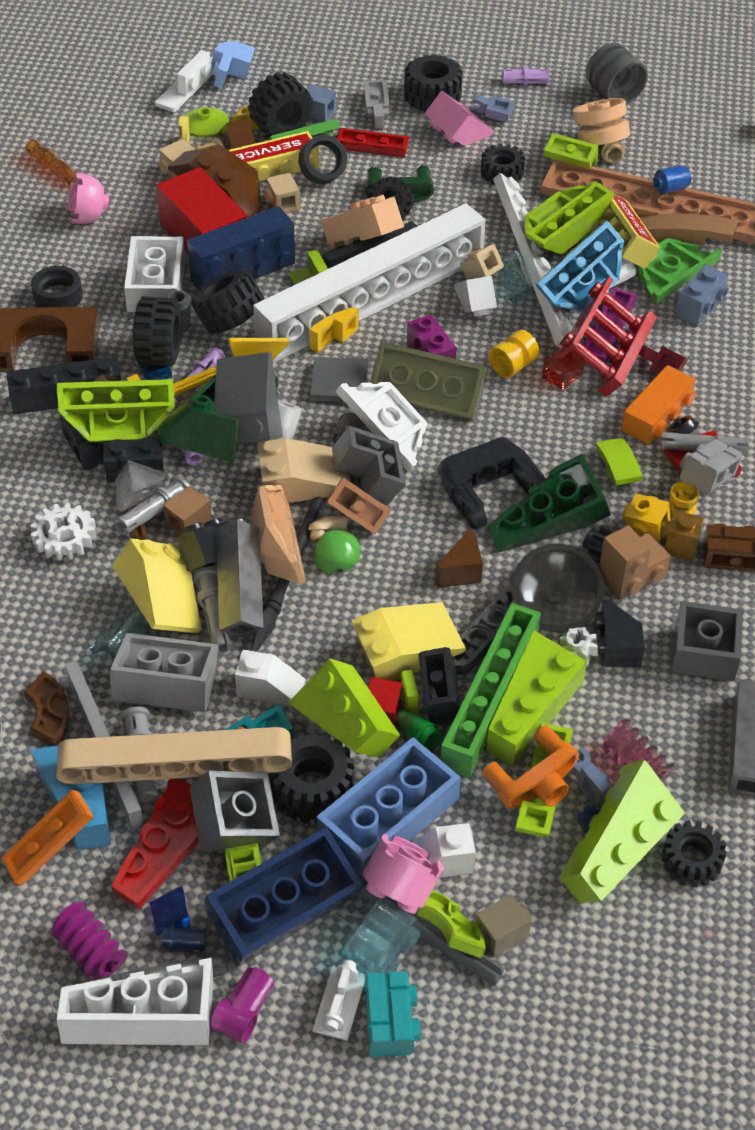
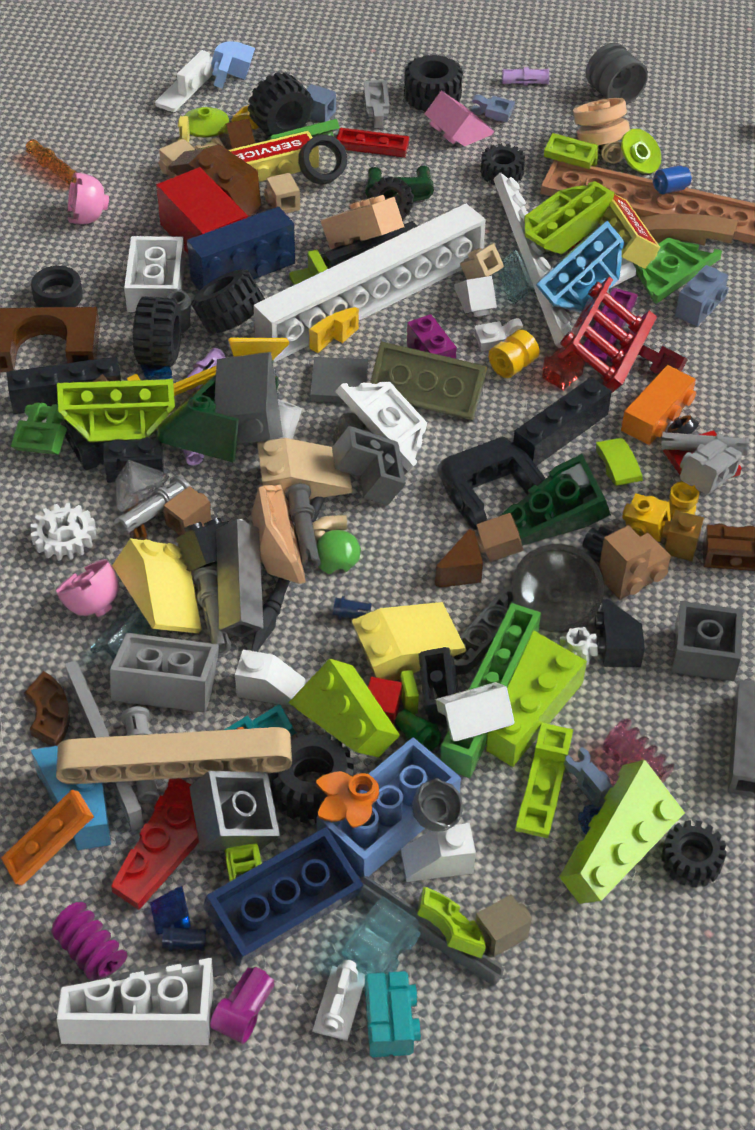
nougat slope [326,477,391,534] -> none
bright pink brick [363,834,444,914] -> none
orange connector [482,725,579,809] -> none
none -> bright green plate [11,403,67,455]
none -> bright pink cylinder [56,559,119,617]
none -> dark grey pin [285,483,321,569]
none -> orange plate [316,771,379,828]
none -> dark blue pin [332,596,372,620]
none -> dark grey hair [411,778,463,832]
none -> white panel [435,682,514,741]
none -> white plate [474,318,523,351]
none -> medium nougat brick [476,513,524,562]
none -> black brick [513,377,612,466]
none -> lime dish [621,128,662,174]

